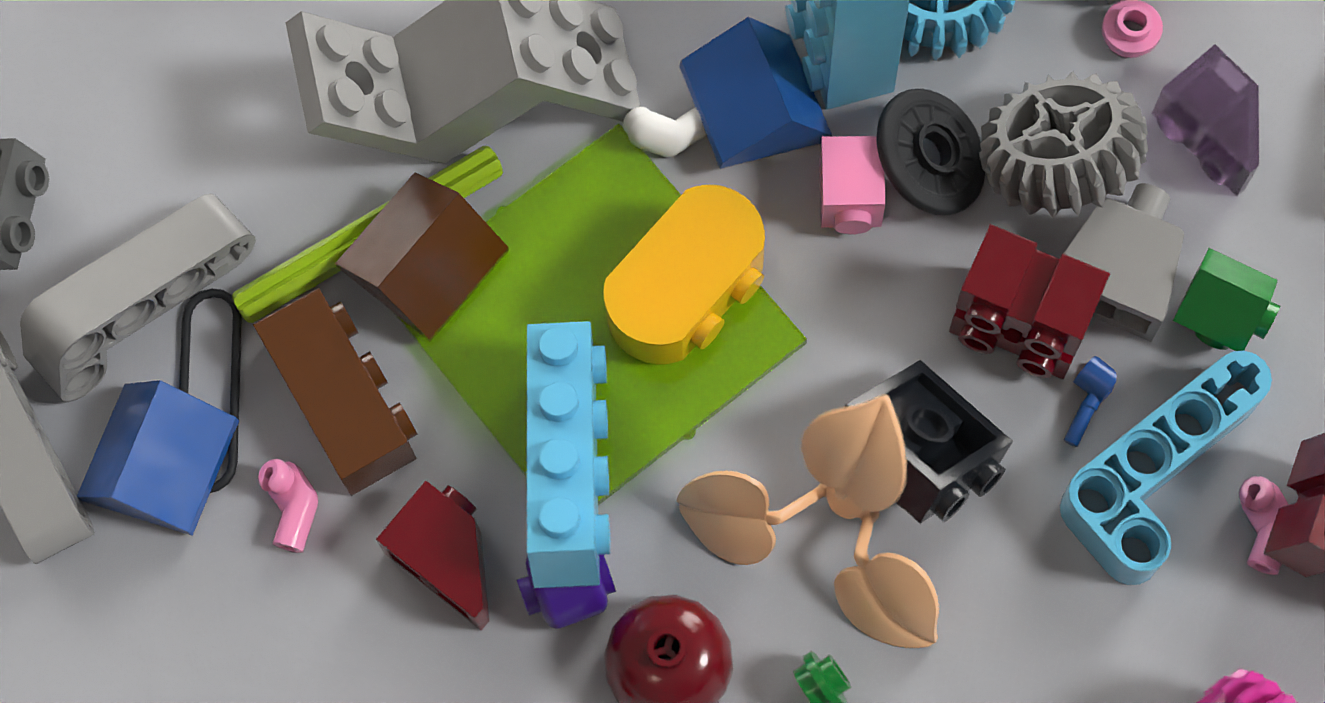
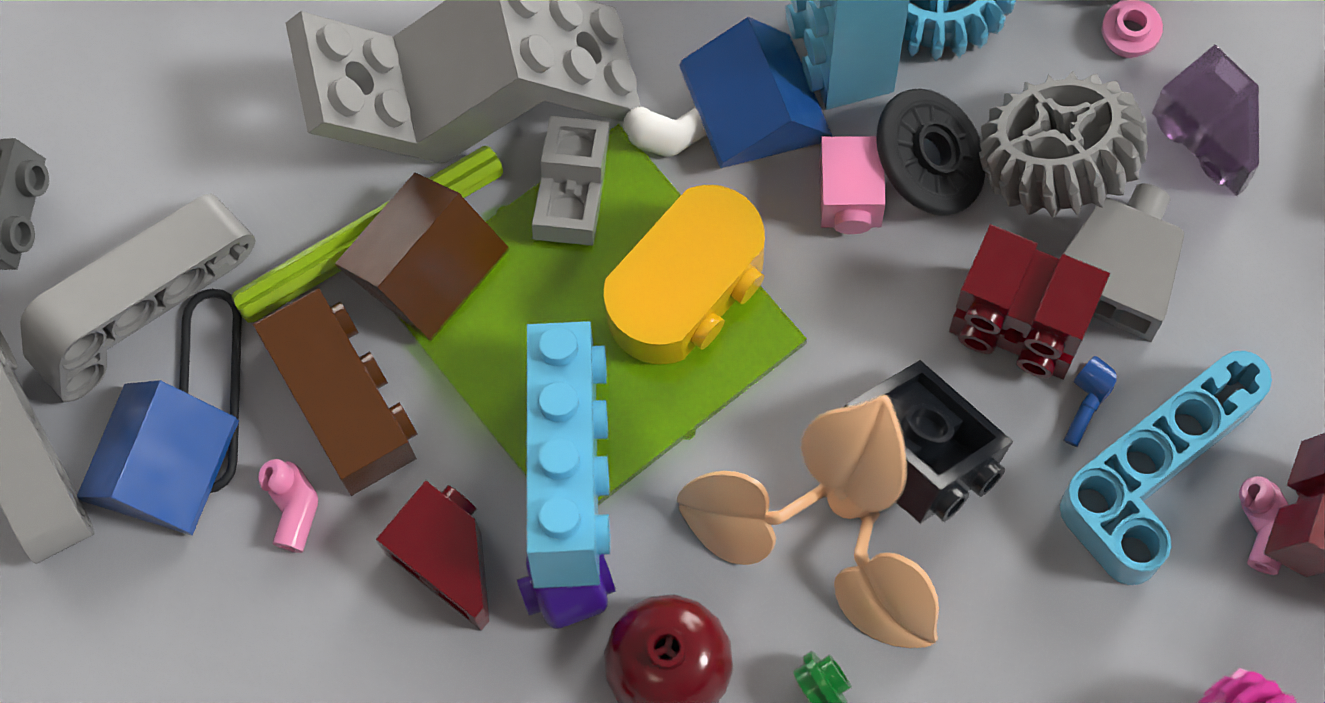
green brick [1173,248,1280,351] -> none
none -> light grey slope [532,116,610,246]

